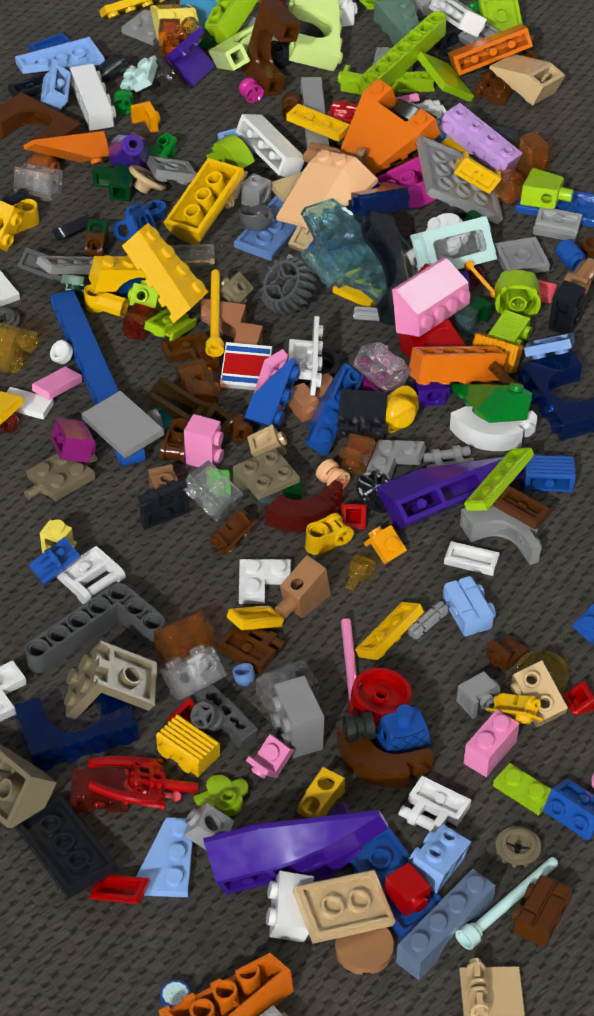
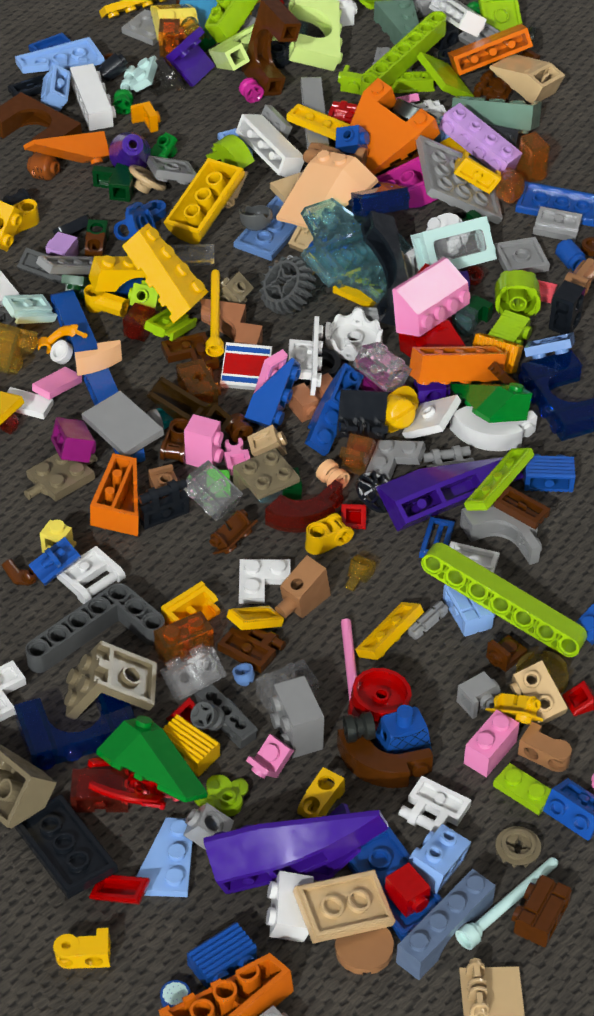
clear brick [13,162,63,201] -> none
light grey brick [241,173,271,207] -> none
reddish brown wheel [281,93,302,121] -> none
light orange bracket [364,525,407,564] -> none
light orange hinge [464,261,495,298] -> none
lime torso [520,168,574,209] -> none
none -> reddish brown arm [1,559,37,586]
none -> light aqua plate [2,294,58,324]
none -> light orange piece [38,324,88,354]
none -> lavender brick [45,232,79,256]
none -> yellow leg [53,928,111,969]
none -> light nougat slope [75,340,122,376]
none -> orange wedge [90,453,138,536]
none -> green wedge [96,716,208,803]
none -> yellow hinge [161,581,220,639]
none -> blue brick [187,922,257,989]
none -> bright pink plate [224,438,250,476]
none -> light grey plate [261,104,293,139]
none -> white plate [325,308,383,361]
none -> blue brick [335,125,370,155]
none -> white plate [402,395,461,439]
none -> blue tile [419,517,455,558]
none -> lime beam [421,542,587,657]
none -> sand green wedge [452,96,542,134]
none -> medium nougat leg [518,721,572,772]

